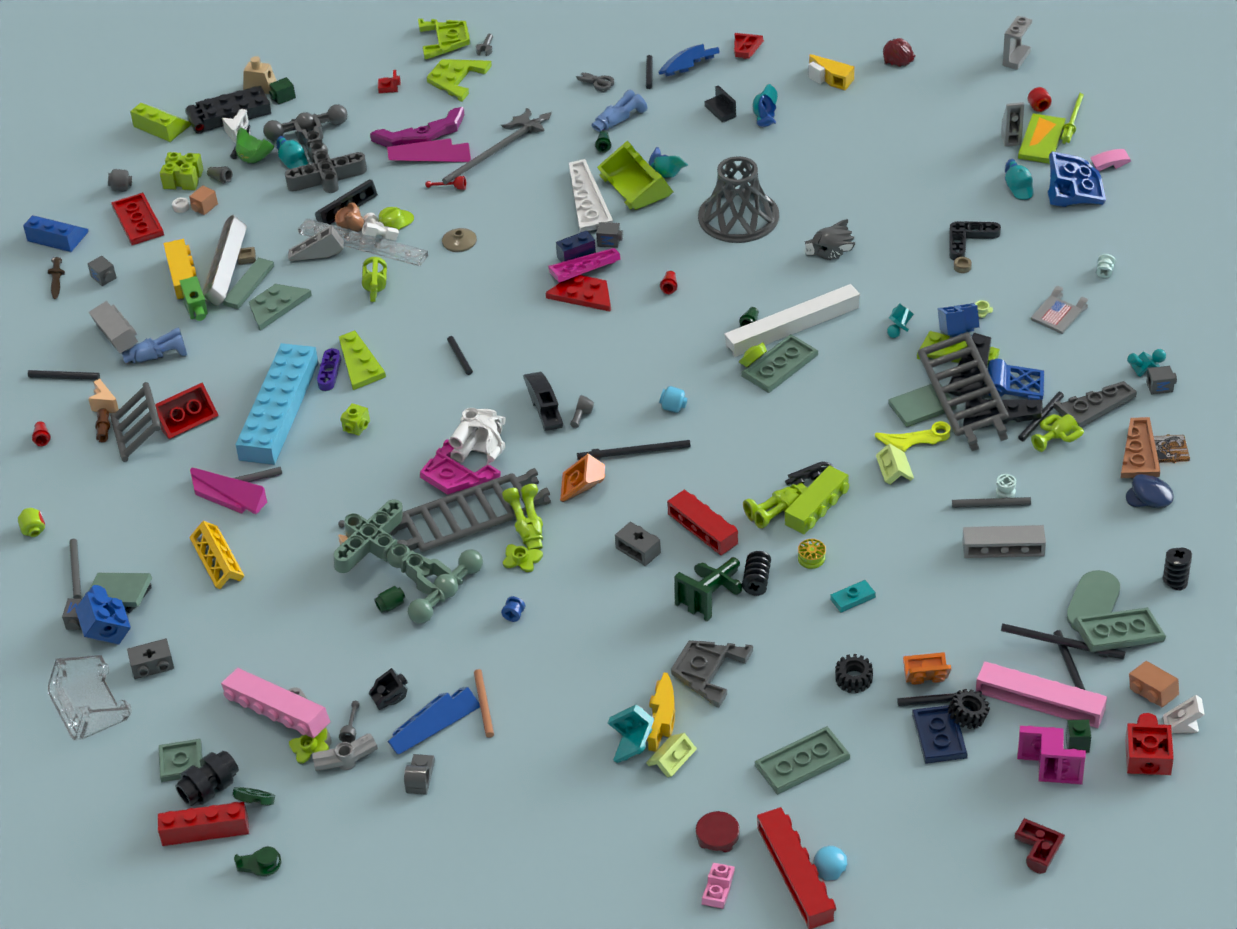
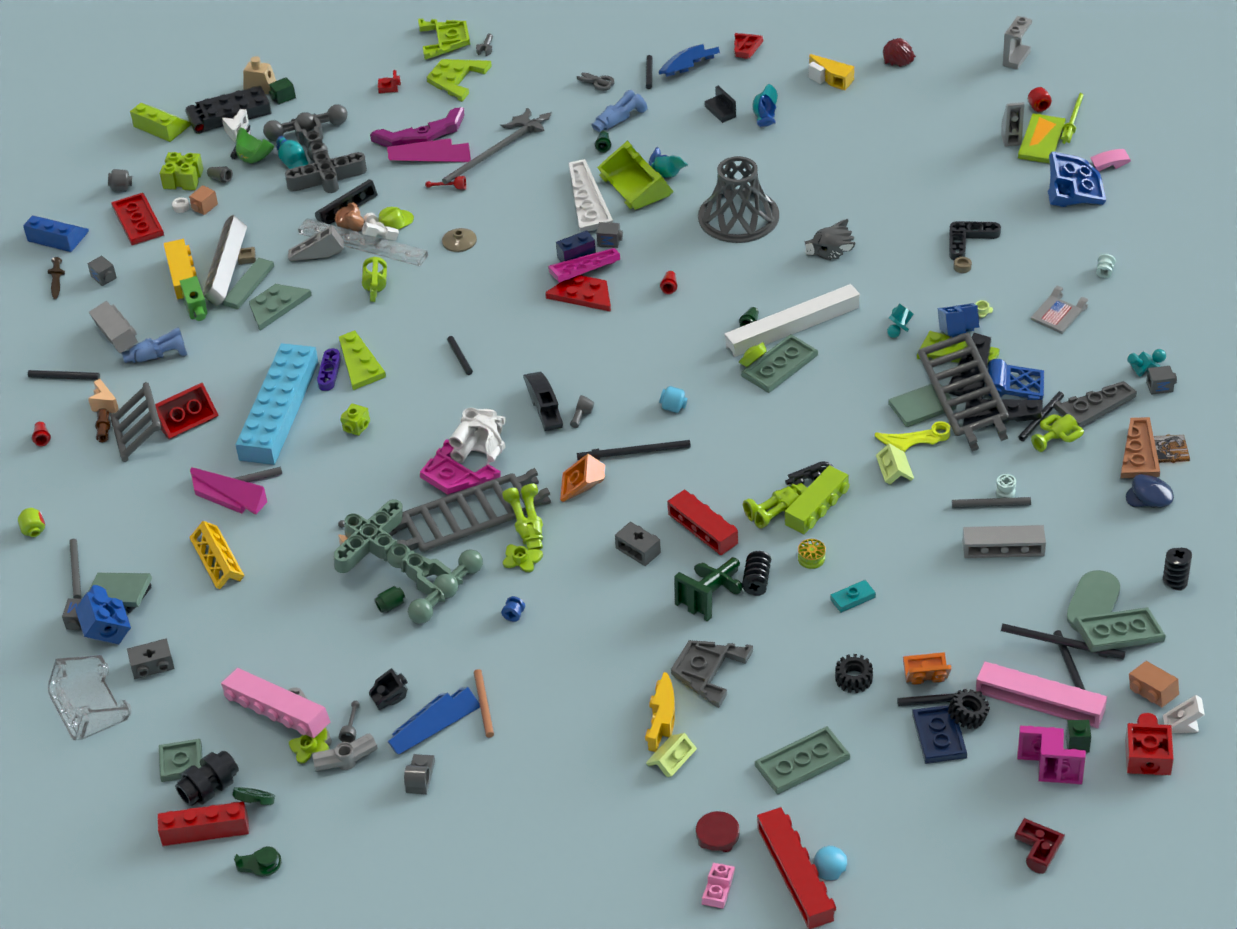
teal bracket [607,704,654,763] -> none
teal hair [1004,159,1033,200] -> none

